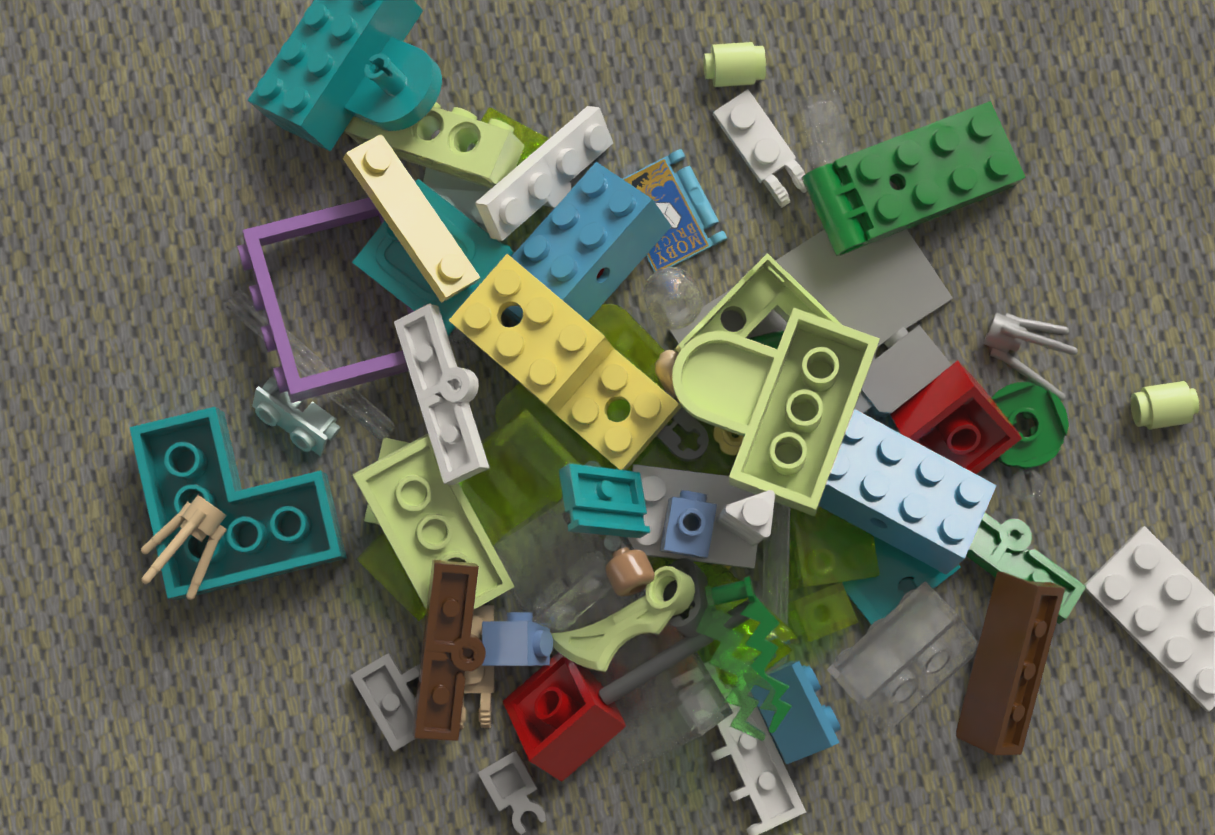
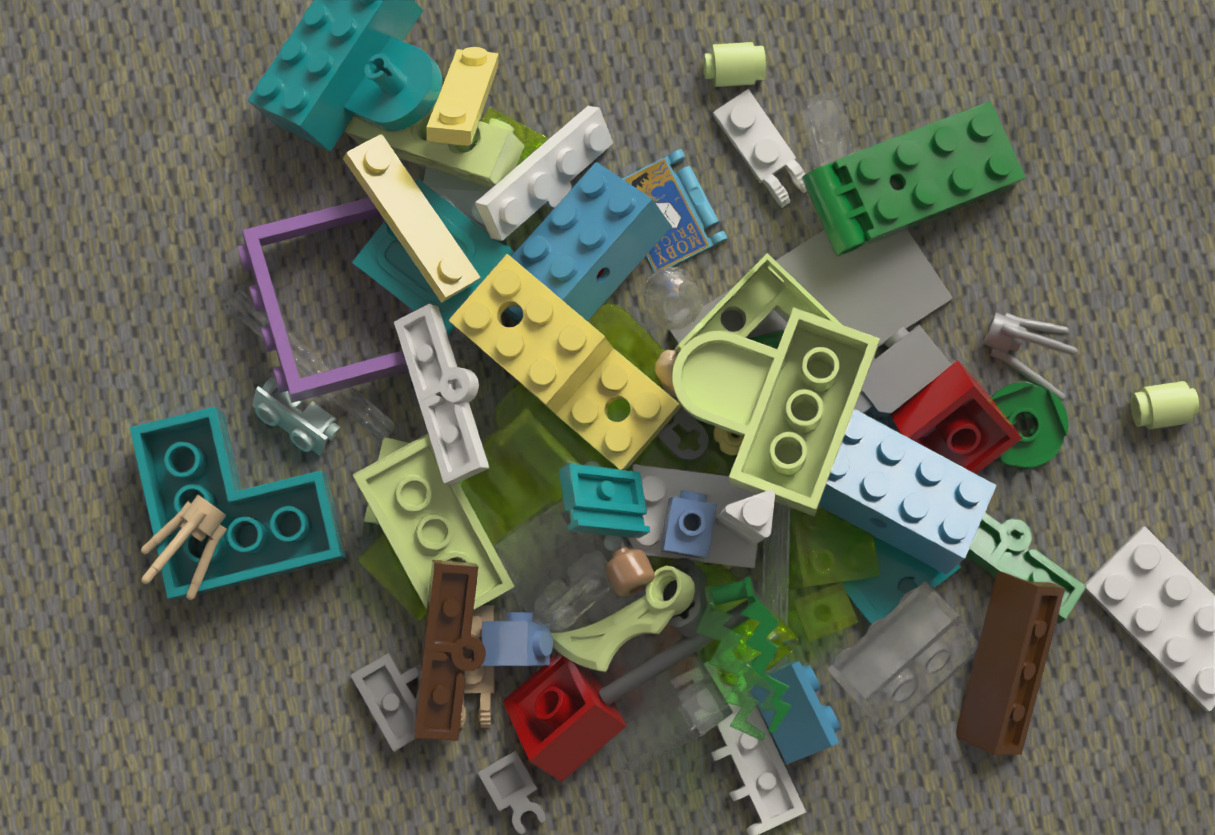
none -> light yellow plate [427,47,499,146]

